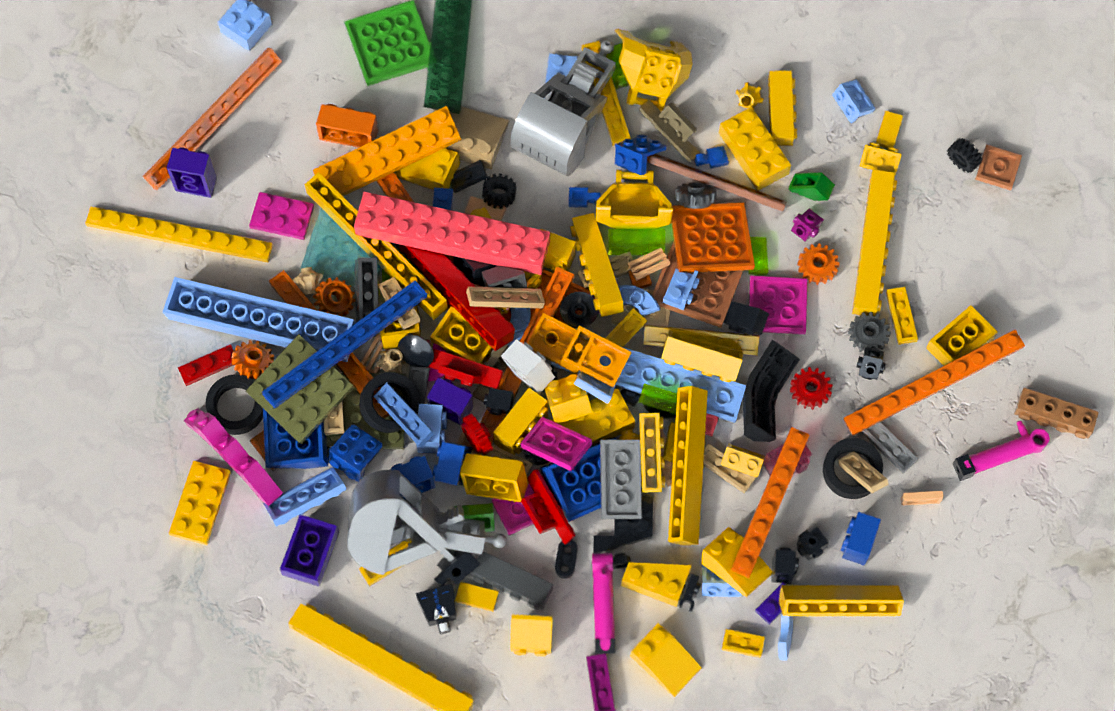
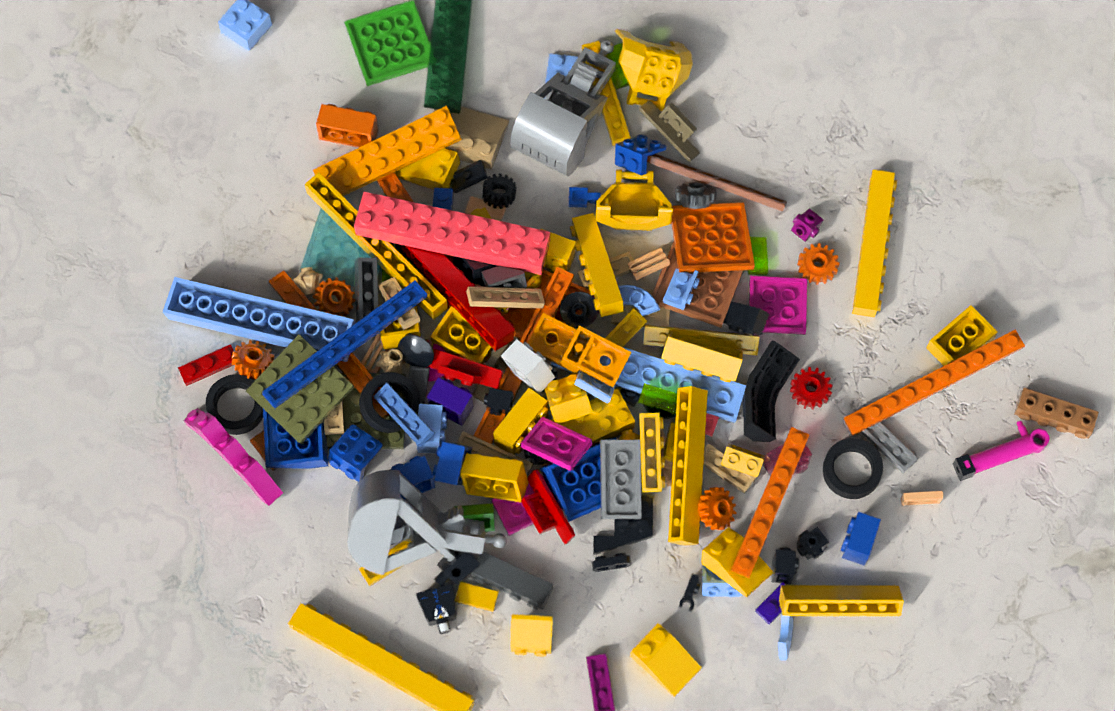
yellow plate [85,206,273,263] -> none
orange plate [143,48,282,190] -> none
dark purple brick [167,147,217,198] -> none
yellow plate [169,460,231,545] -> none
dark pink plate [249,192,314,240] -> none
light blue plate [263,467,347,527] -> none
dark purple brick [280,514,339,587] -> none
red gear [461,414,493,455] -> none
light blue tile [507,307,531,348] -> none
black plate [555,540,578,579] -> none
dark pink piece [592,553,616,654] -> none
clear neon green brick [608,228,666,255] -> none
yellow wedge [621,562,692,607] -> none
orange plate [628,268,652,288] -> none
blue plate [694,146,729,169] -> none
yellow brick [719,107,791,191] -> none
yellow plate [722,629,765,658] -> none
yellow rock [736,82,764,109] -> none
yellow brick [768,71,797,146] -> none
green slope [788,172,835,201] -> none
light blue bracket [833,80,876,123] -> none
tan plate [838,451,888,493] -> none
dark grey gear [848,312,891,352] -> none
black brick [856,347,885,380] -> none
yellow bracket [859,142,902,176] -> none
yellow tile [875,111,903,149] -> none
yellow plate [886,287,918,345] -> none
black tyre [947,138,983,173] -> none
nougat plate [975,144,1022,191] -> none
none -> orange gear [698,487,737,530]

